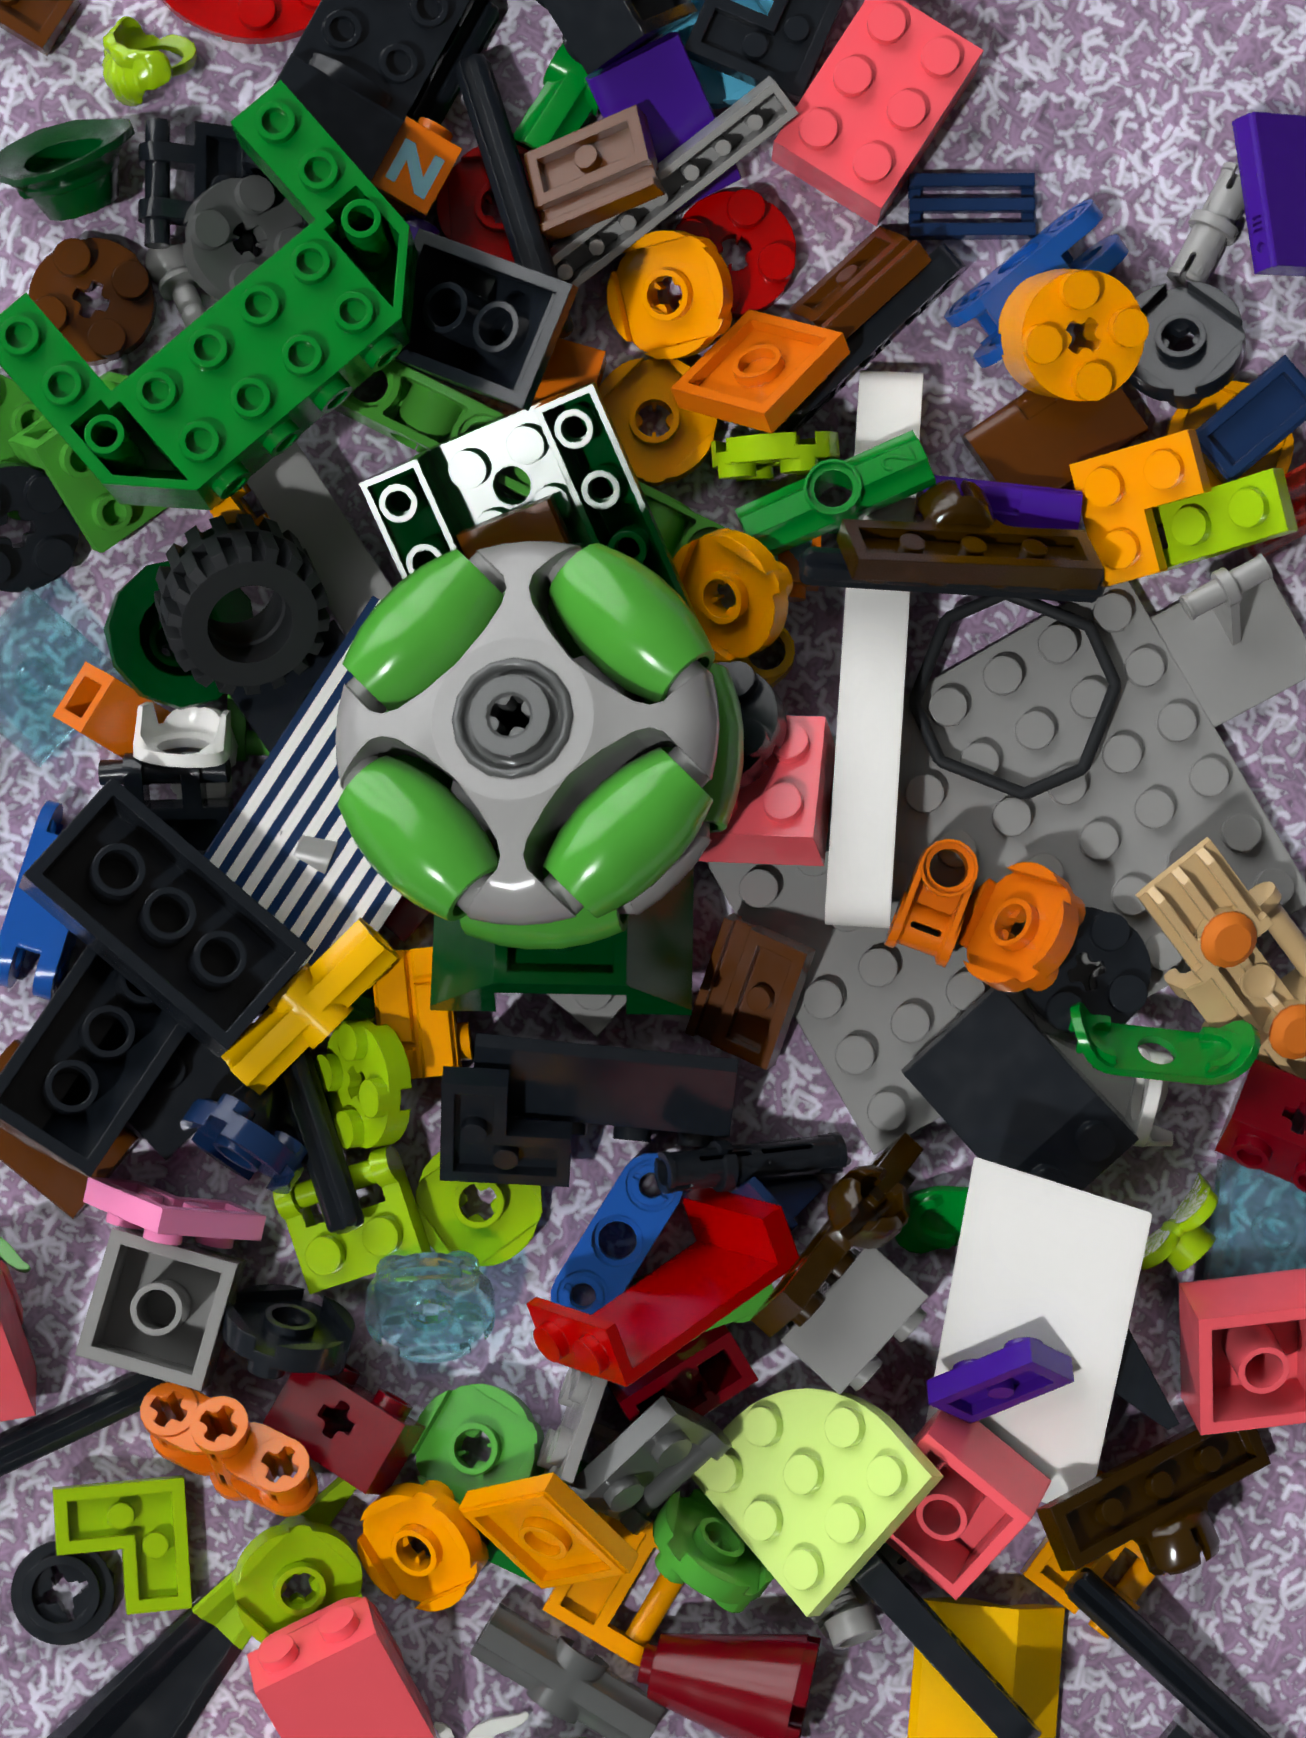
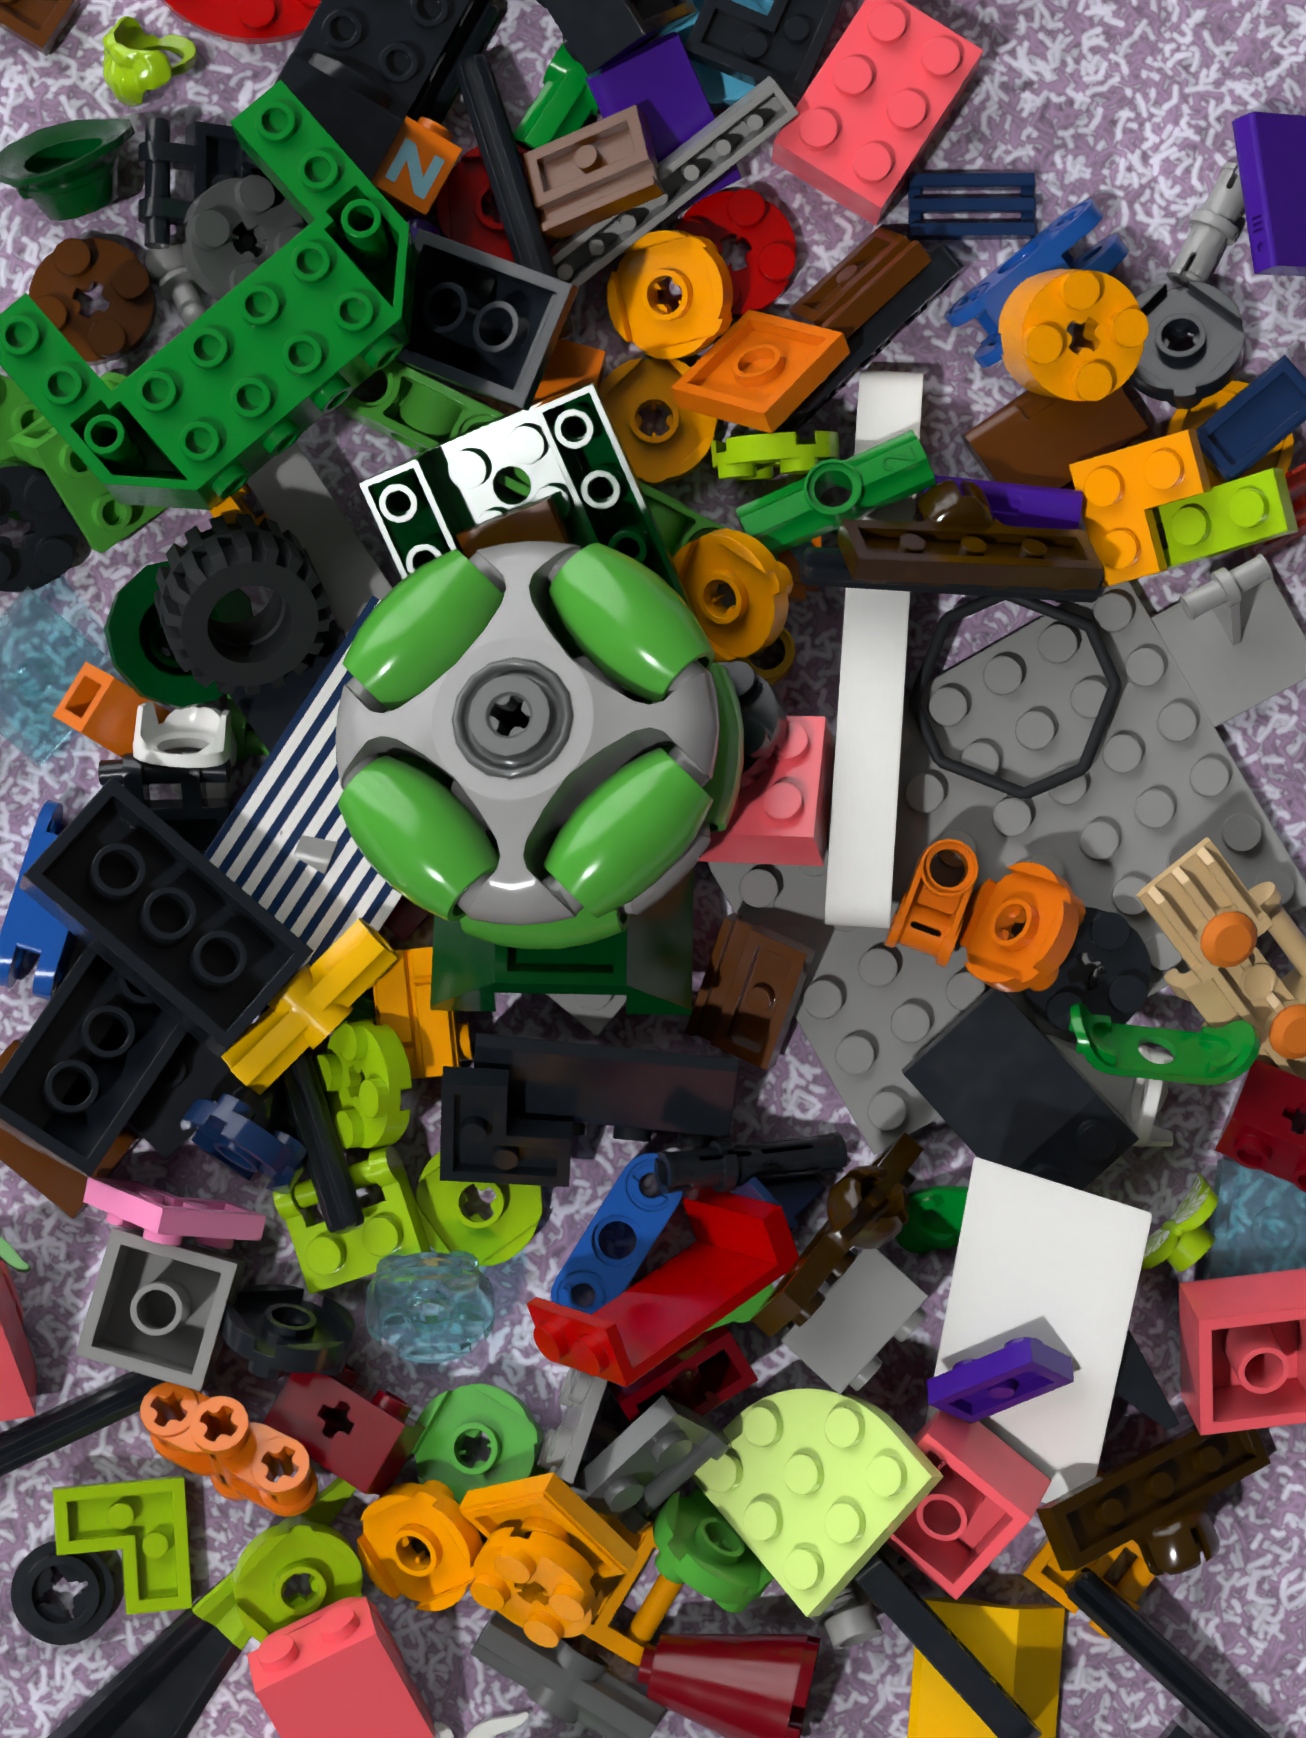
none -> light orange plate [470,1527,603,1648]

